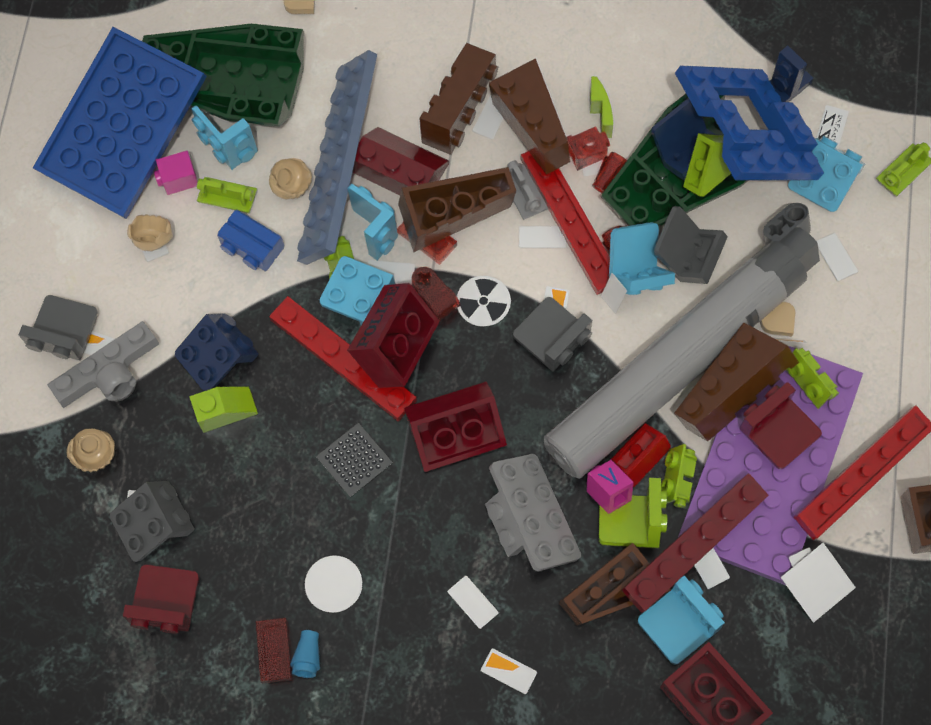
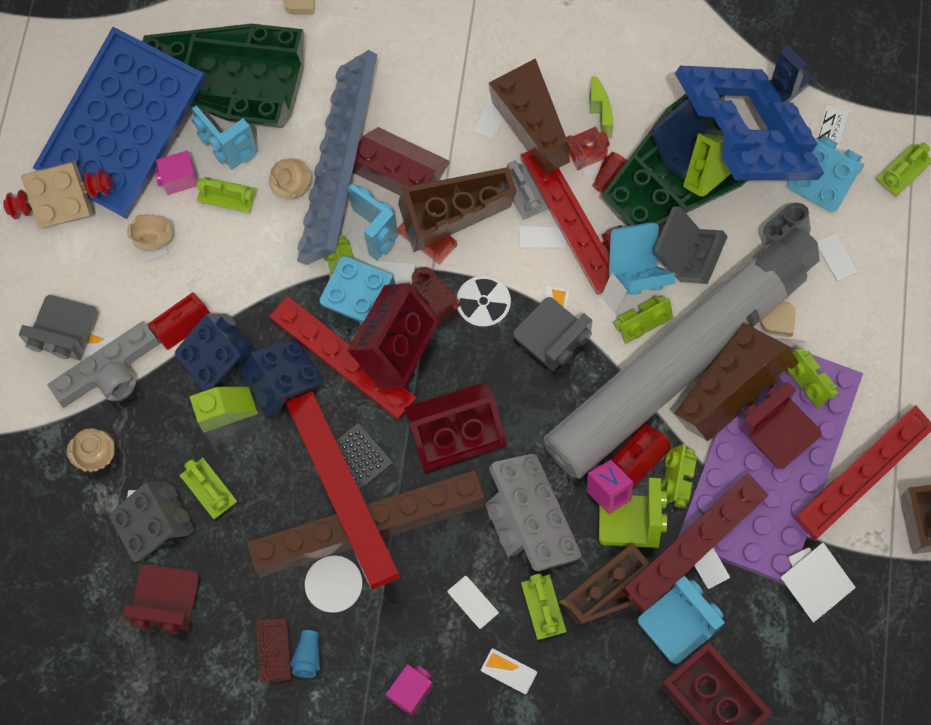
blue brick [217,210,285,272] -> none
reddish brown wedge [419,43,499,155] -> none
none -> tan plate [3,161,113,229]
none -> red slope [147,292,210,350]
none -> lime hinge [180,458,237,519]
none -> dark blue bracket [239,339,324,417]
none -> reddish brown brick [247,470,485,578]
none -> red tile [286,391,400,590]
none -> dark pink brick [386,664,433,716]
none -> lime hinge [521,574,566,640]
none -> lime hinge [613,295,674,344]

